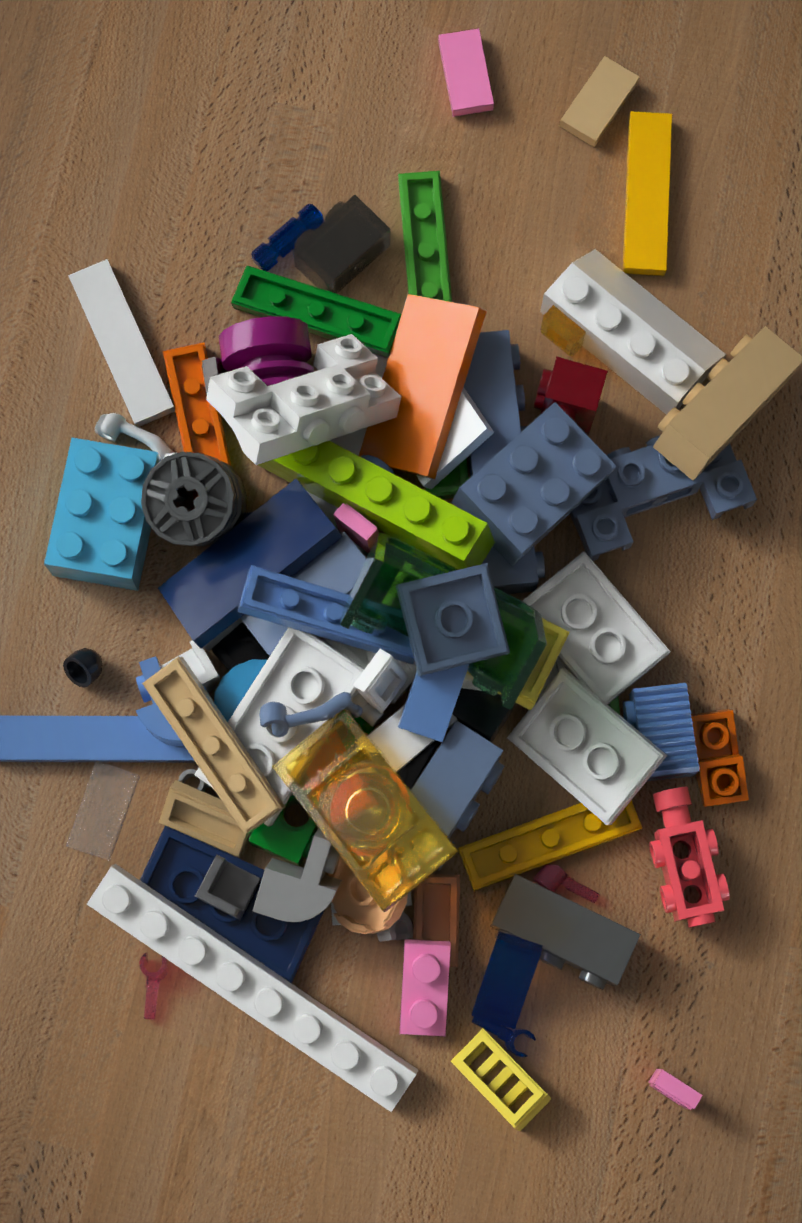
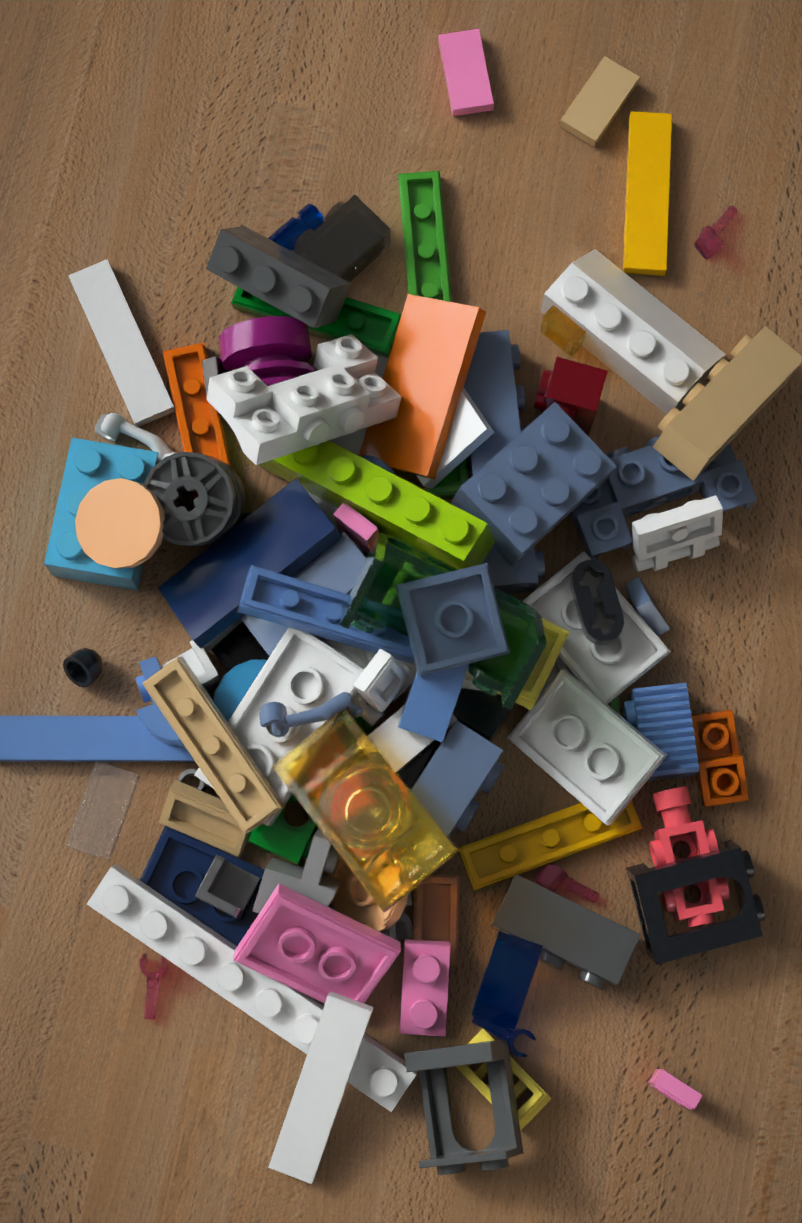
none -> light nougat tile [75,478,165,569]
none -> dark grey brick [206,226,352,328]
none -> bright pink tile [233,884,401,1004]
none -> white tile [268,991,374,1184]
none -> dark grey panel [404,1039,524,1175]
none -> black beam [570,560,624,645]
none -> sand blue tile [625,576,670,636]
none -> black panel [626,840,765,965]
none -> white plate [631,495,723,572]
none -> clear pink hand [694,206,738,260]

